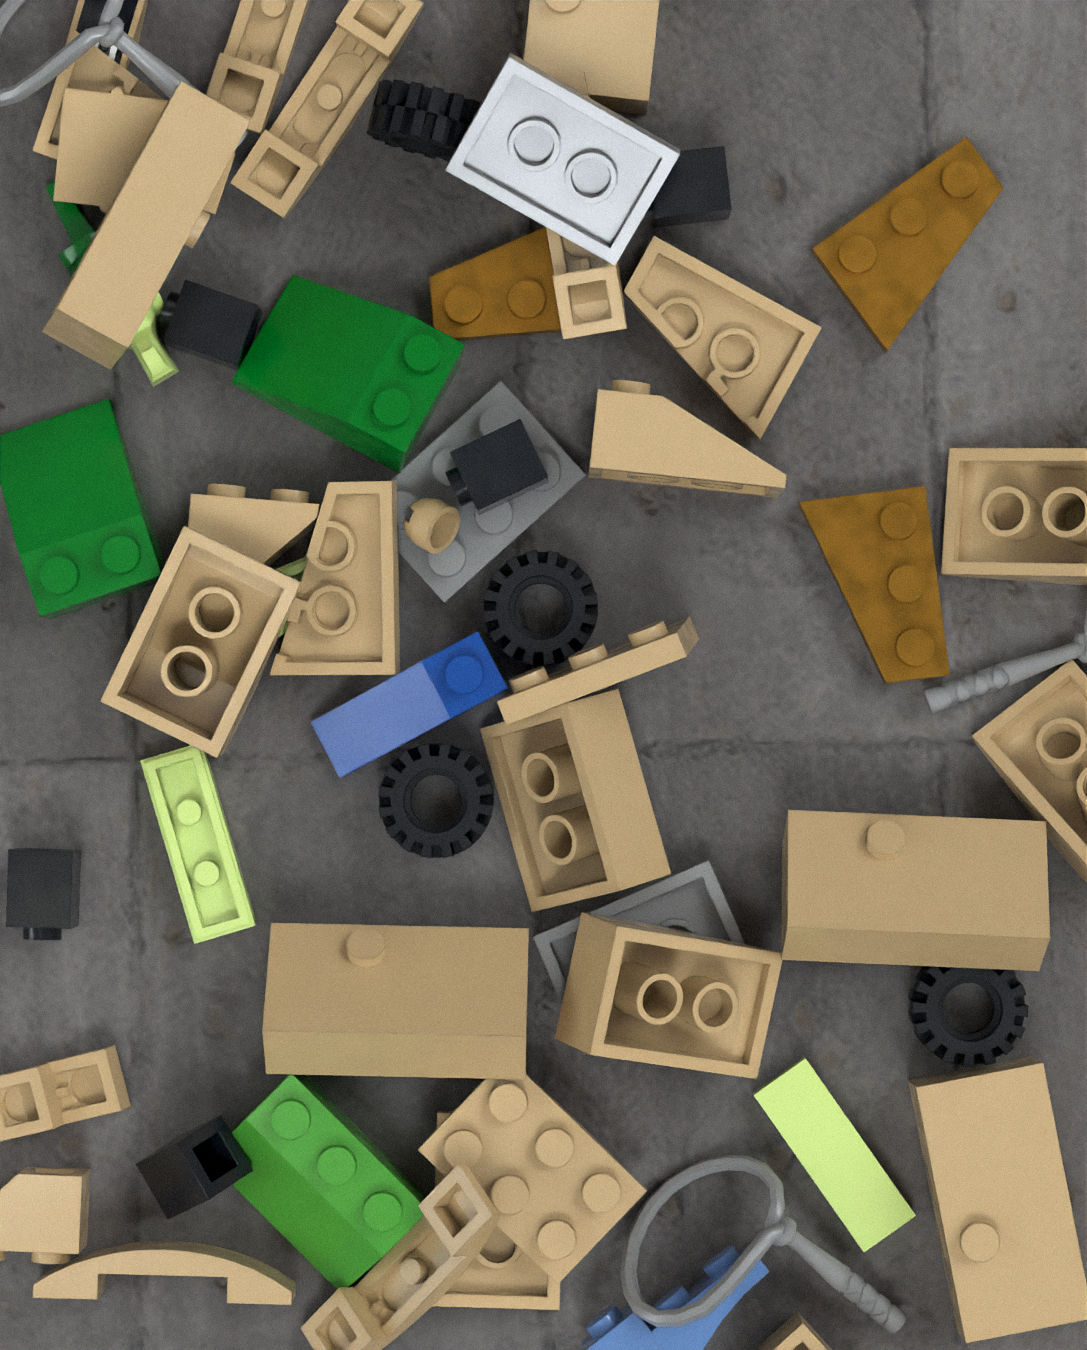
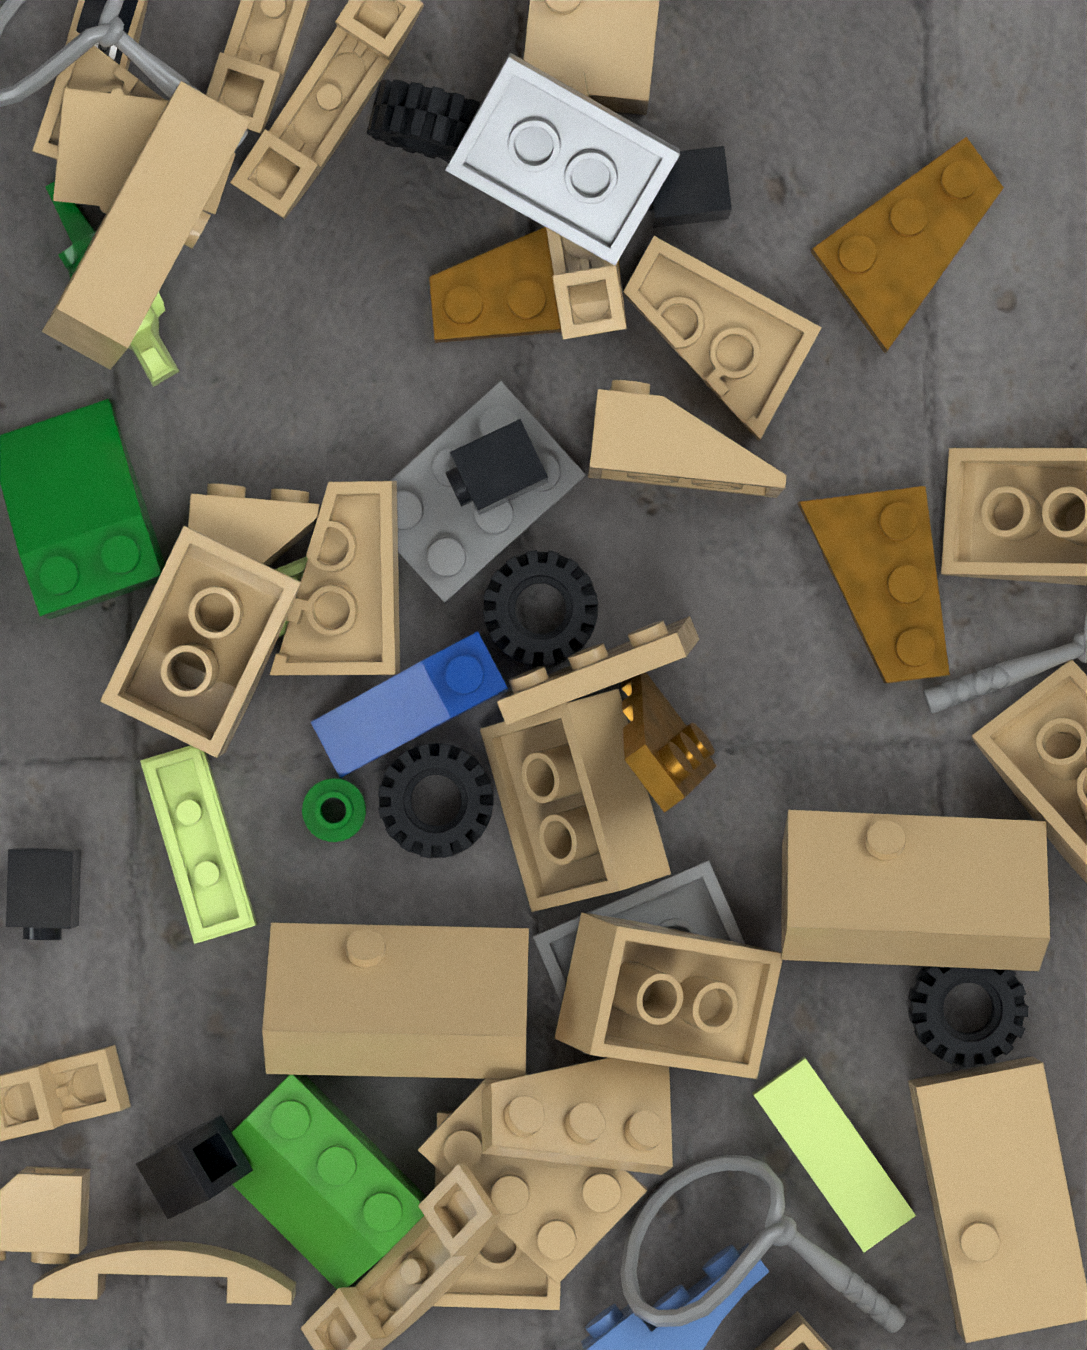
black brick [159,279,263,371] -> none
green slope [232,275,465,474] -> none
tan hinge [403,497,460,554] -> none
none -> green plate [302,778,366,842]
none -> tan wing [482,1058,673,1175]
none -> pearl gold wing [621,672,717,813]

